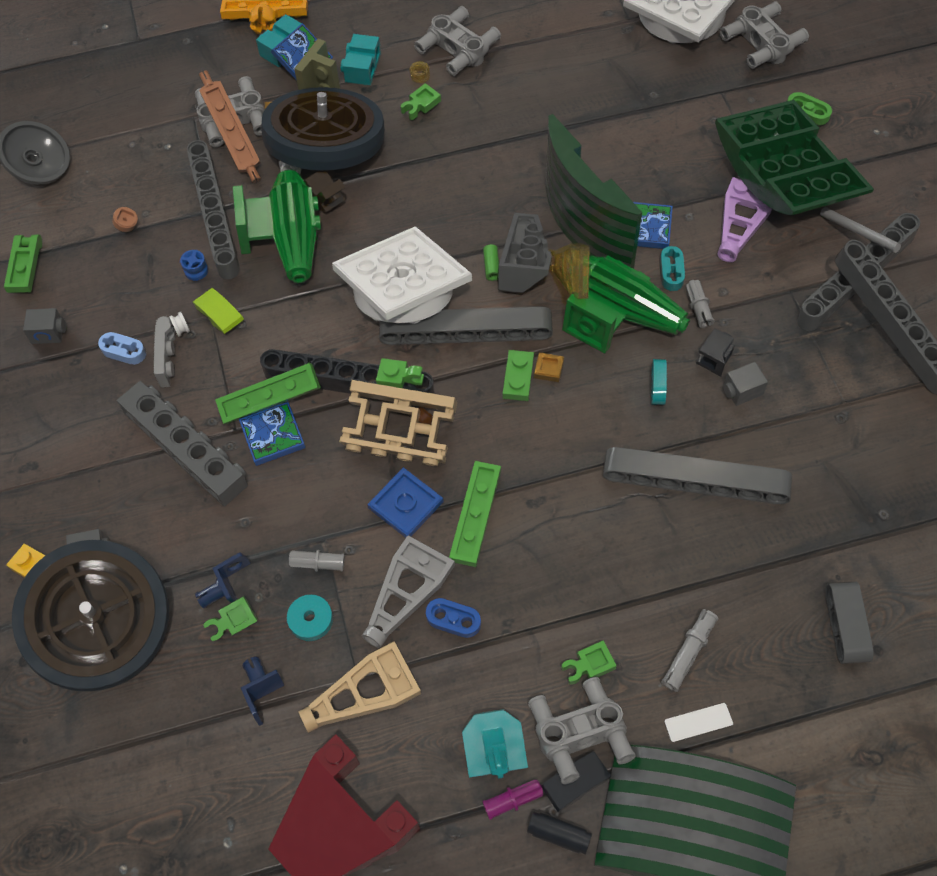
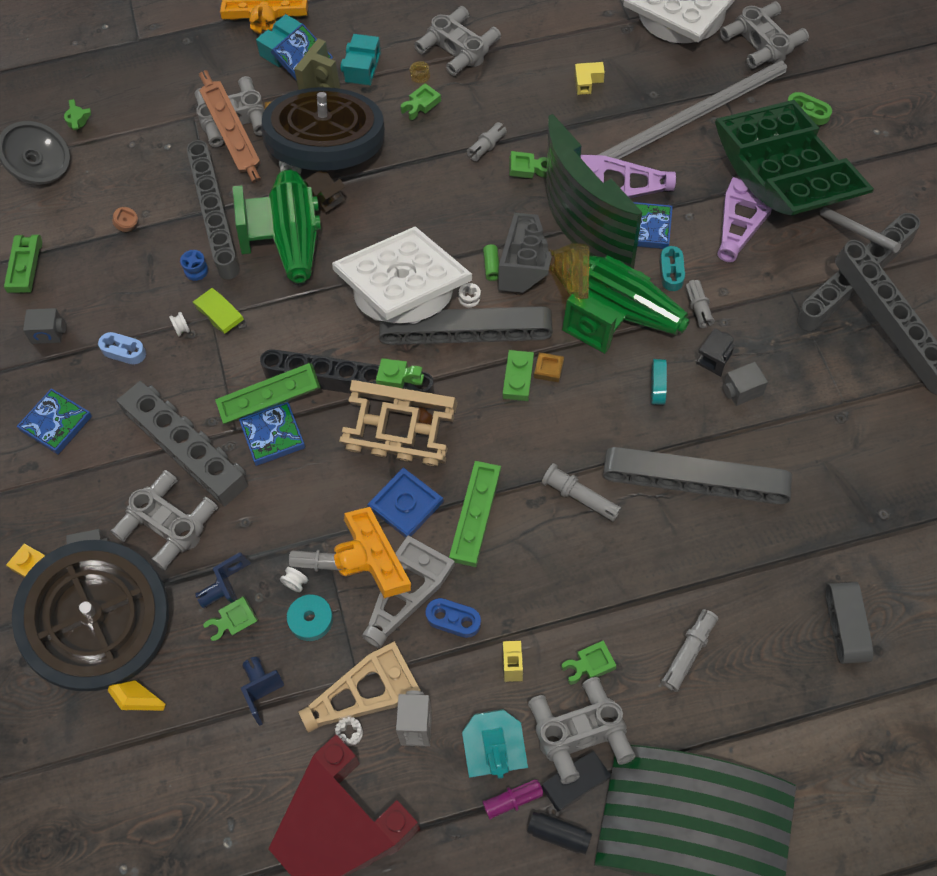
light grey hinge [154,316,176,388] -> none
white sticker [665,703,733,742] -> none
none -> tile [17,389,92,455]
none -> bright green piece [64,99,91,130]
none -> yellow piece [108,680,166,711]
none -> light grey piece [110,470,218,570]
none -> white bush [280,567,308,593]
none -> light orange plate [334,507,411,598]
none -> white bush [335,717,363,746]
none -> light grey brick [396,691,432,747]
none -> white bush [459,283,481,308]
none -> light grey pin [467,122,507,161]
none -> light yellow piece [503,641,523,682]
none -> bright green plate [509,151,547,178]
none -> light grey pin [541,463,622,522]
none -> light yellow piece [575,62,605,95]
none -> lavender plate [581,155,676,198]
none -> light grey axle [598,60,787,159]

